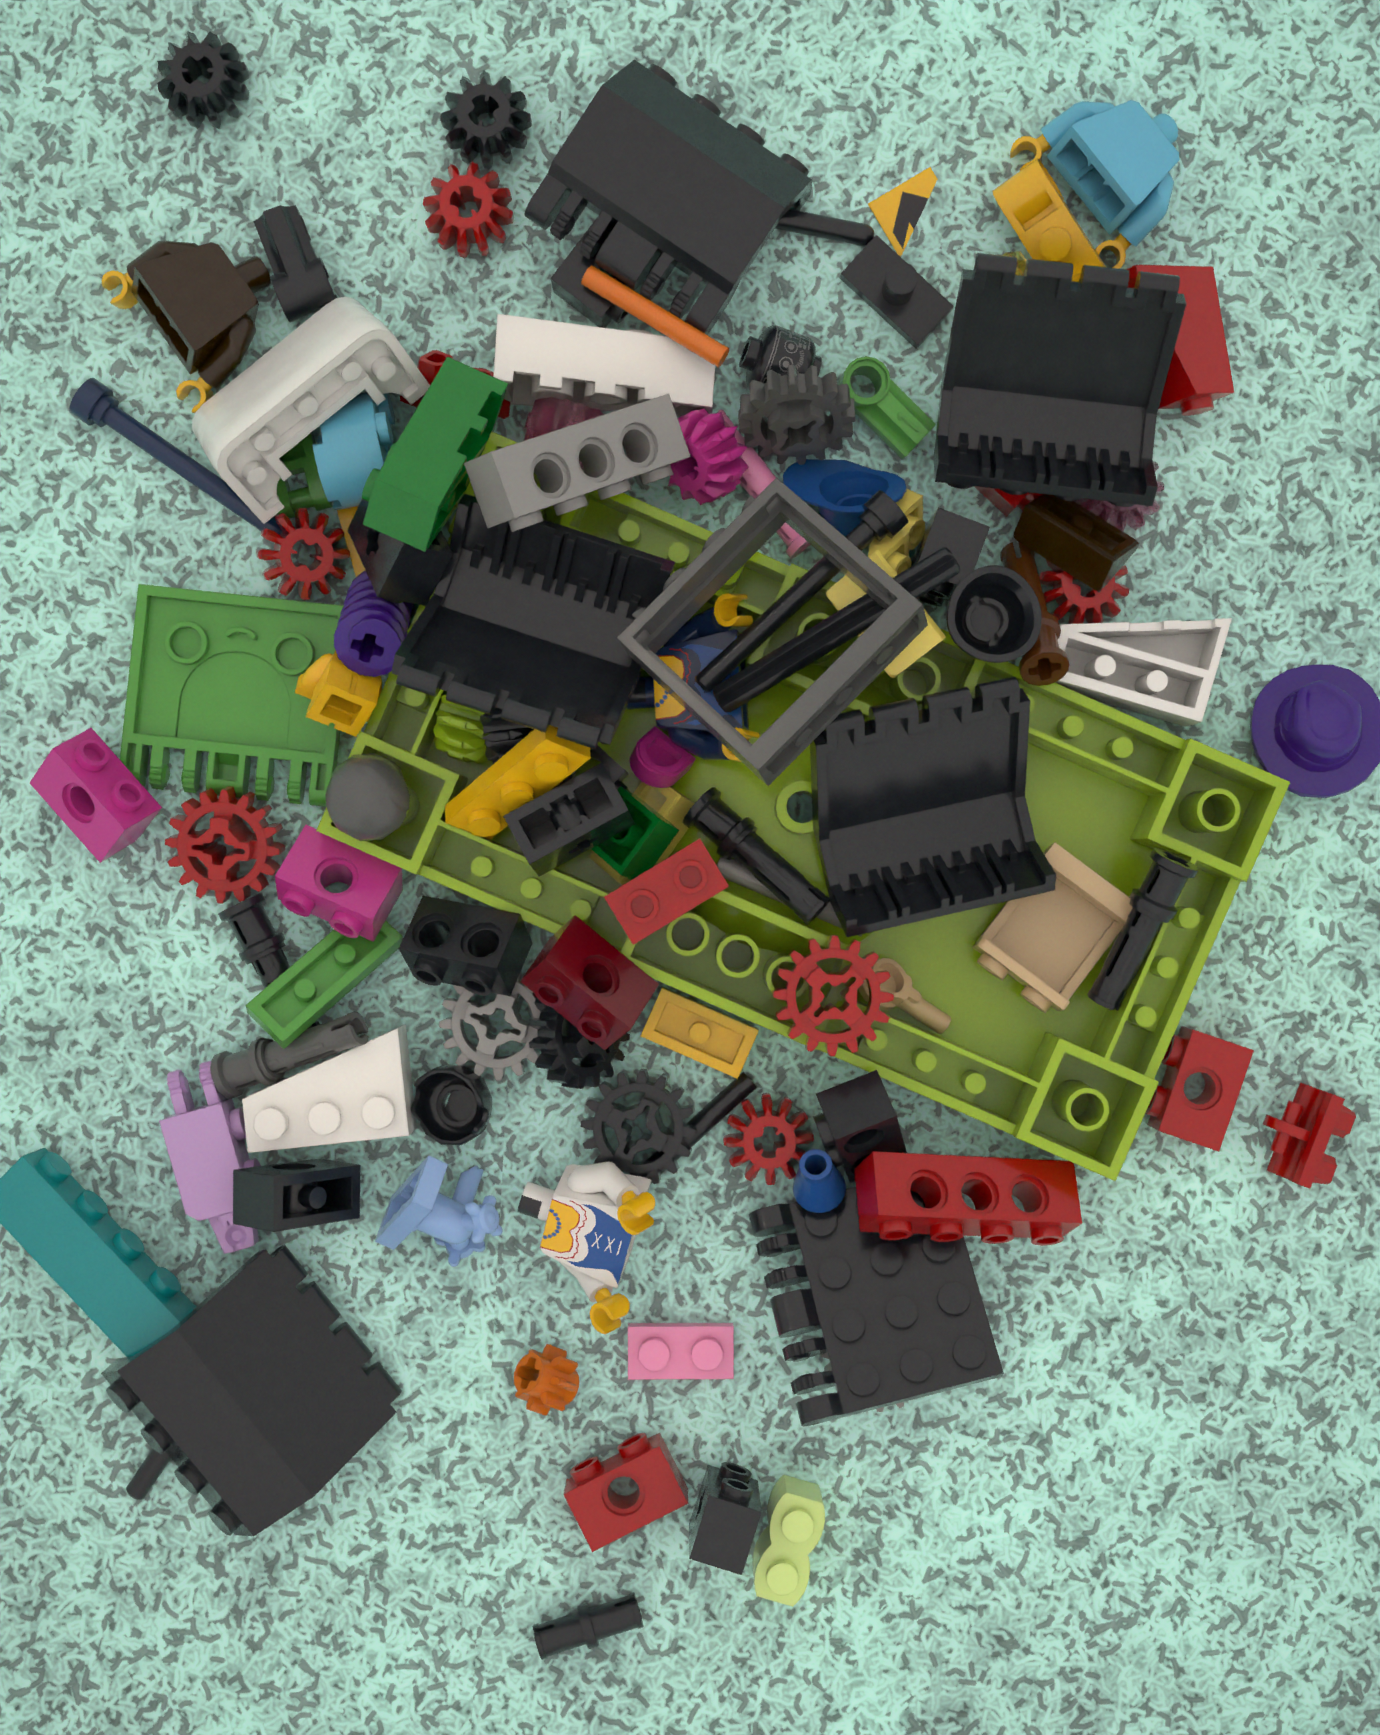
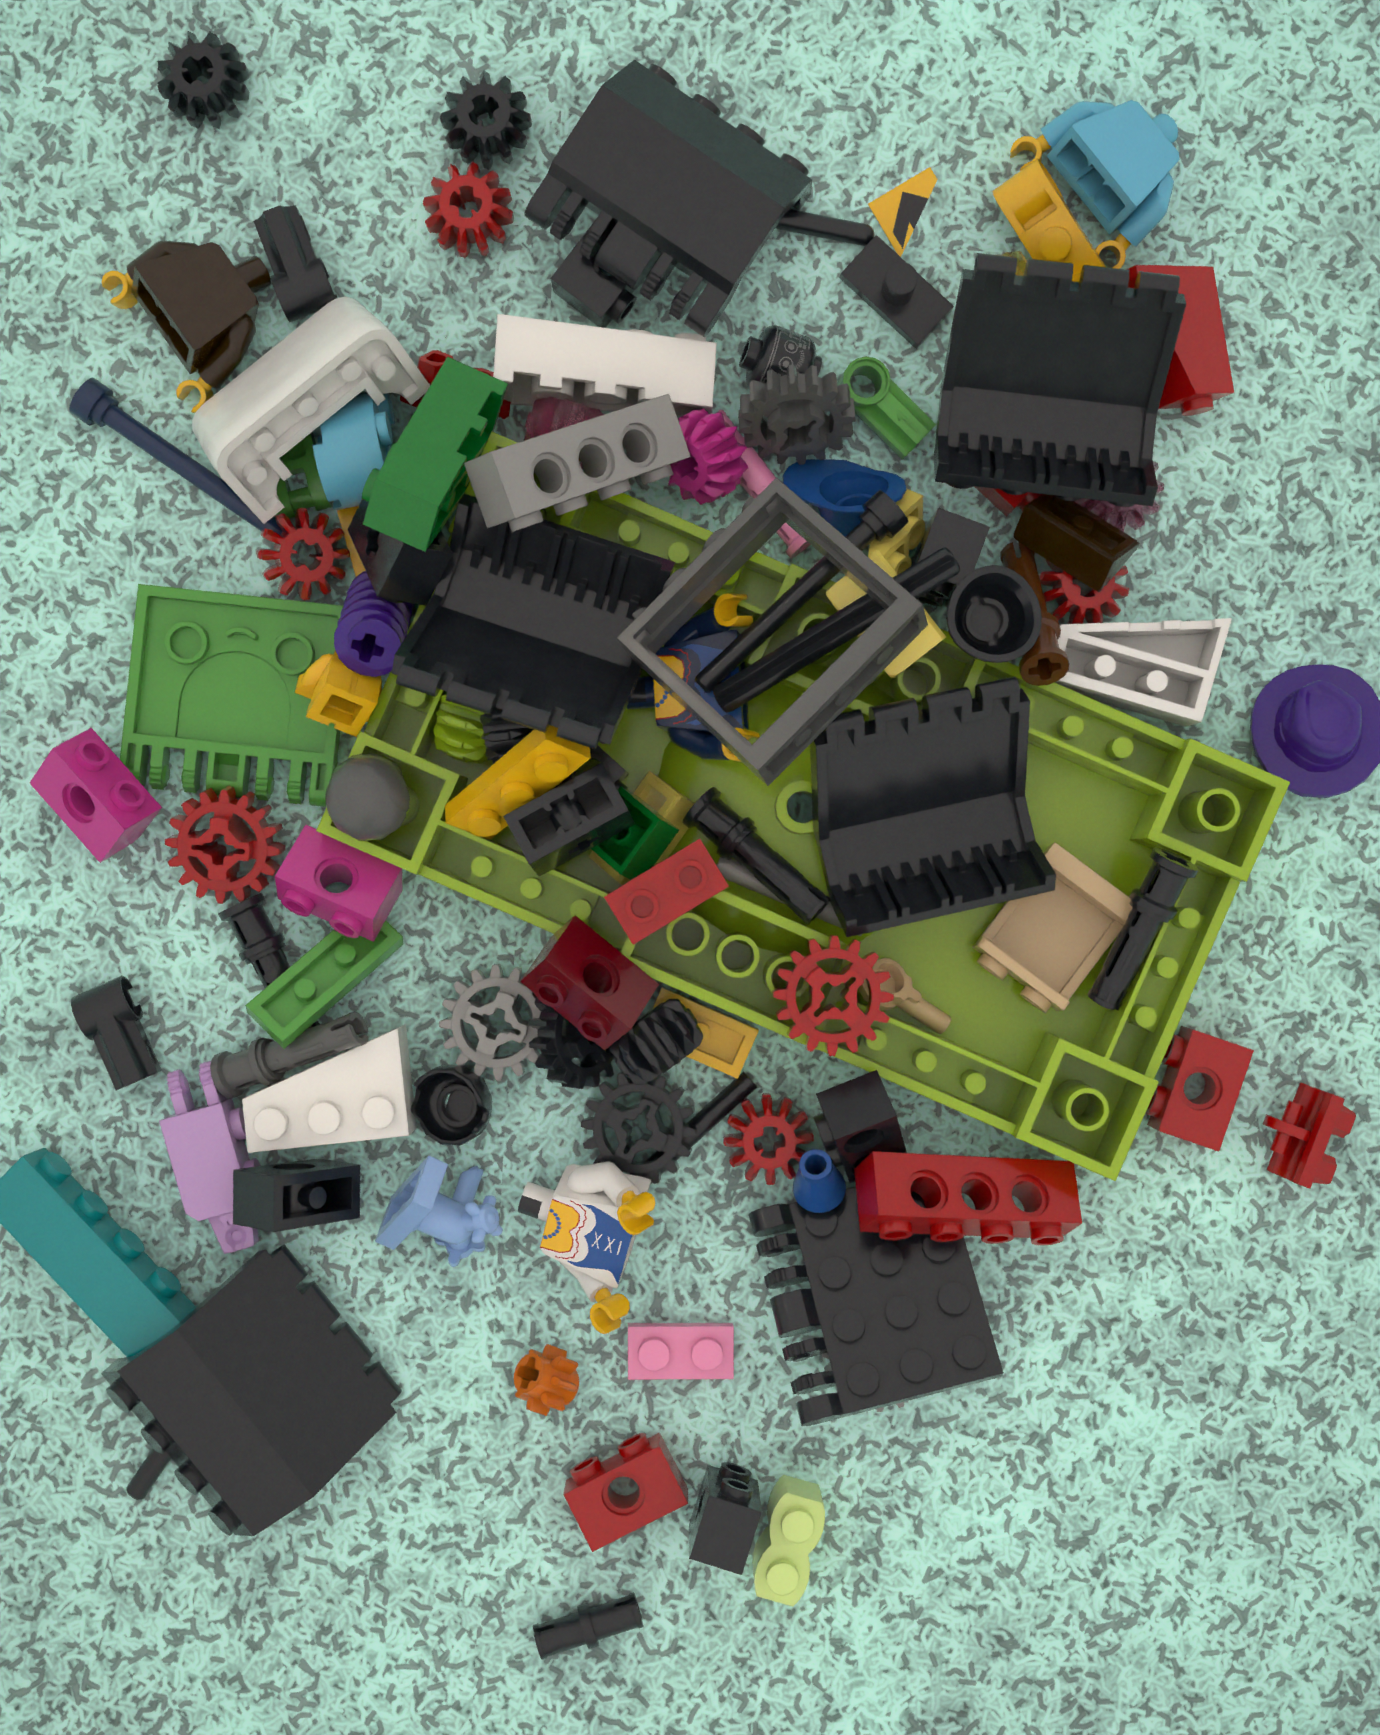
black brick [399,896,533,996] -> none
orange bar [581,265,729,368] -> none
dark pink tile [629,726,696,788] -> none
none -> black piece [71,976,162,1091]
none -> black gear [610,999,703,1085]

